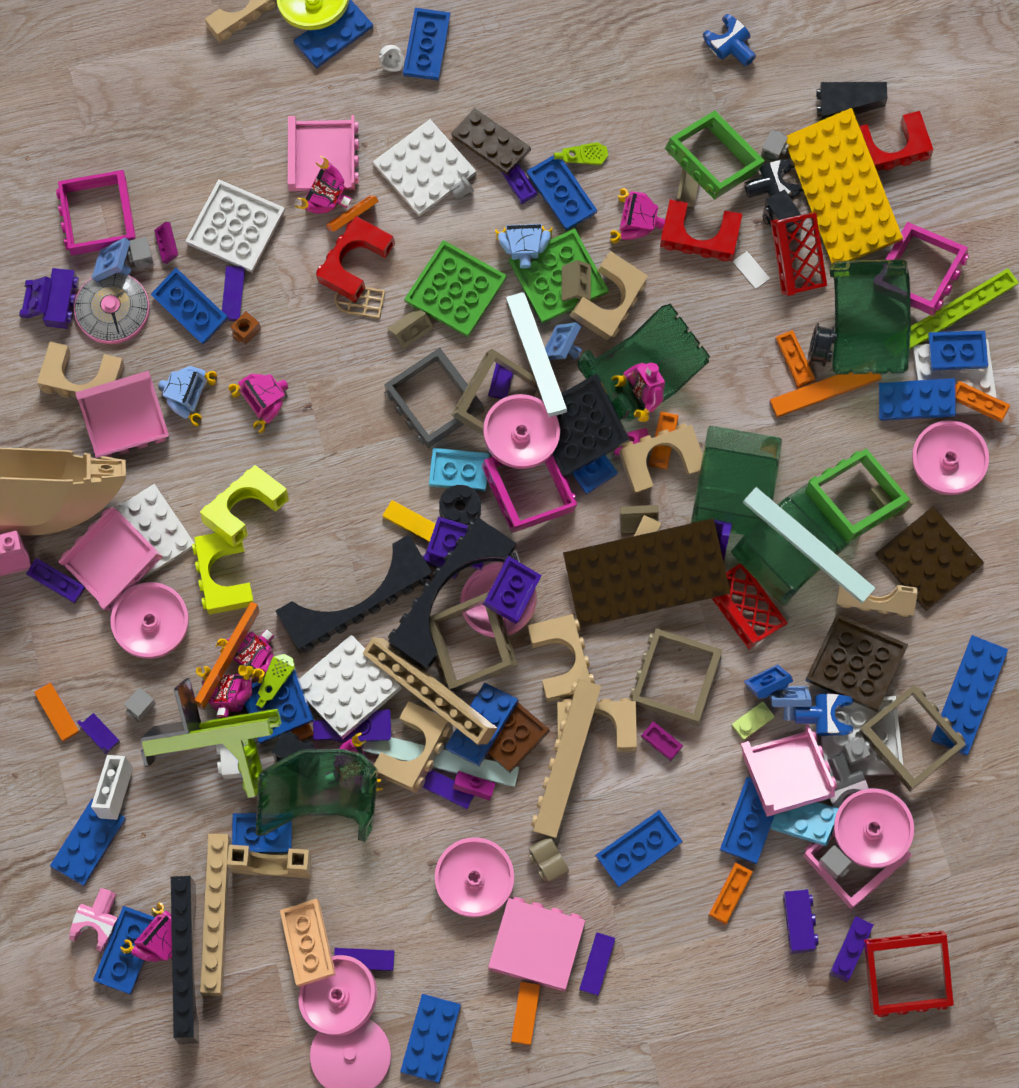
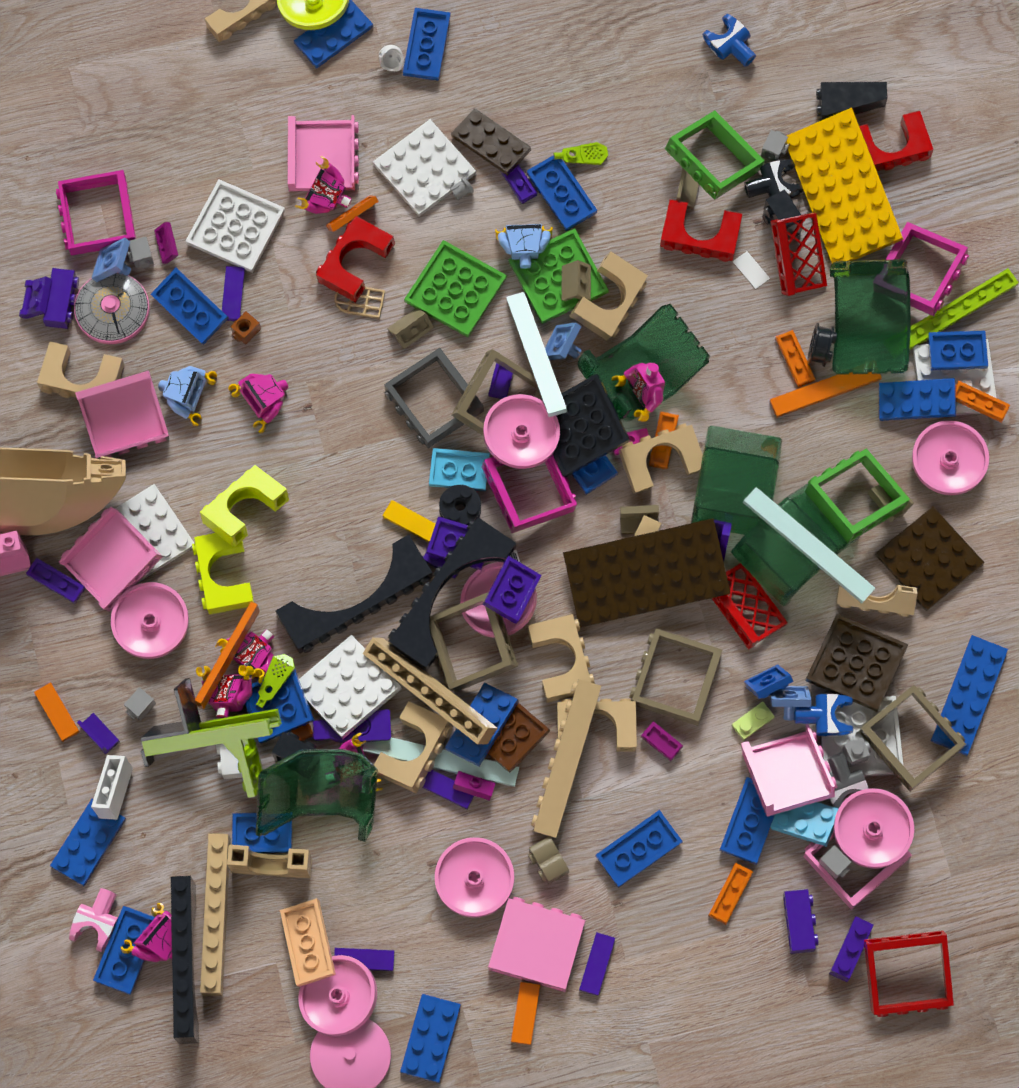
dark pink torso [610,188,665,244] -> none

